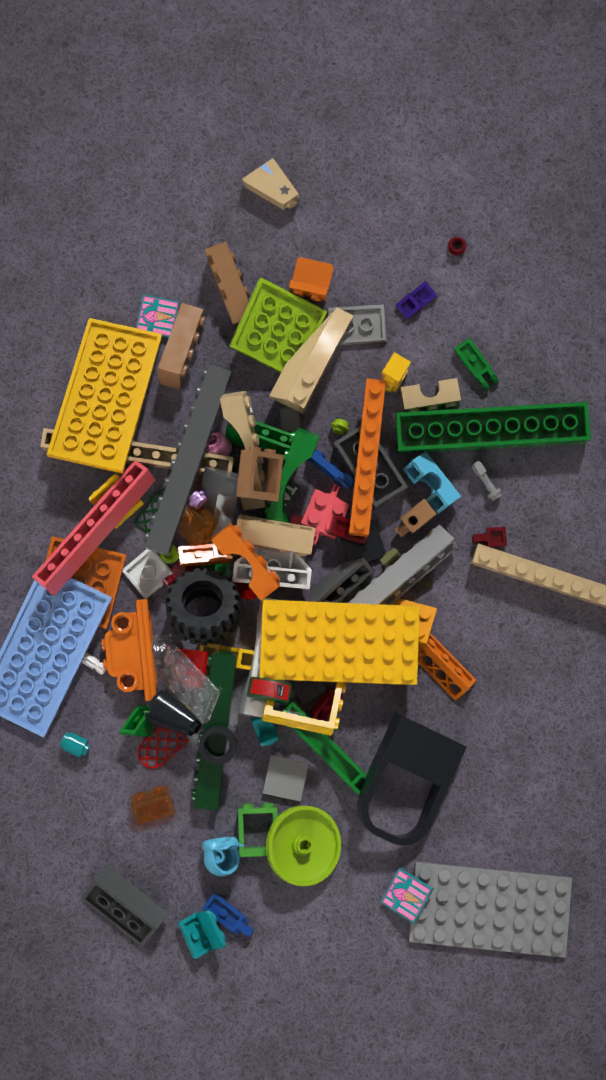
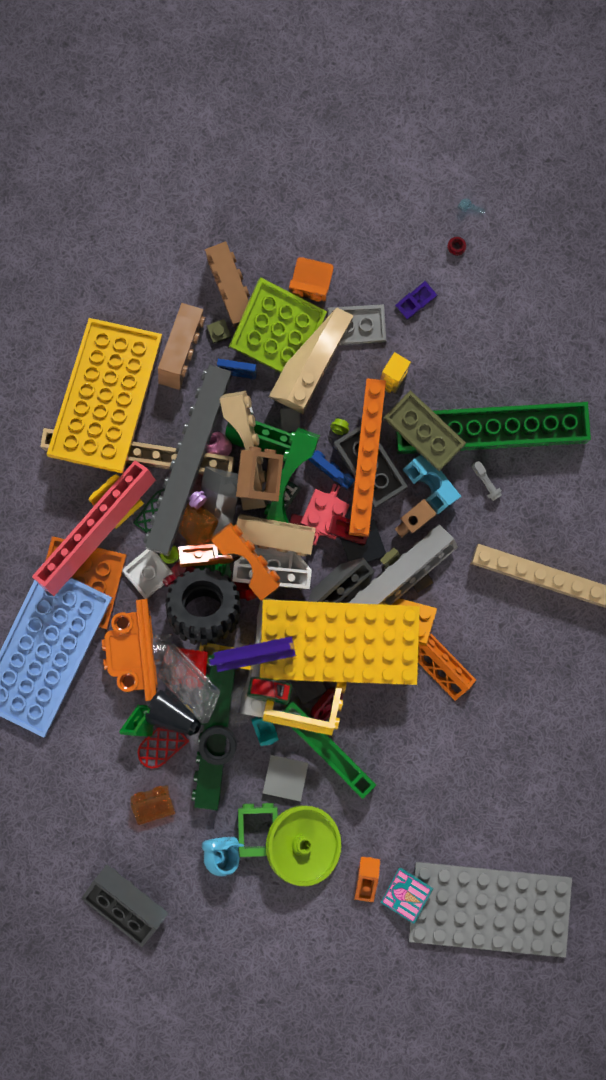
teal brick [60,732,91,758] -> none
white axle [82,653,106,675] -> none
tile [136,295,180,339] -> none
teal bracket [177,910,226,959] -> none
blue hinge [202,892,254,937] -> none
tan slope [242,158,299,210] -> none
black window [357,712,467,846] -> none
tan arch [400,378,461,412] -> none
green hinge [454,338,499,391] -> none
dark red plate [472,527,507,547] -> none
none -> olive plate [207,319,231,344]
none -> dark purple fence [209,636,296,672]
none -> blue tile [217,359,257,379]
none -> orange slope [354,857,380,902]
none -> olive tile [383,390,466,471]
none -> clear light blue hand [457,198,485,214]

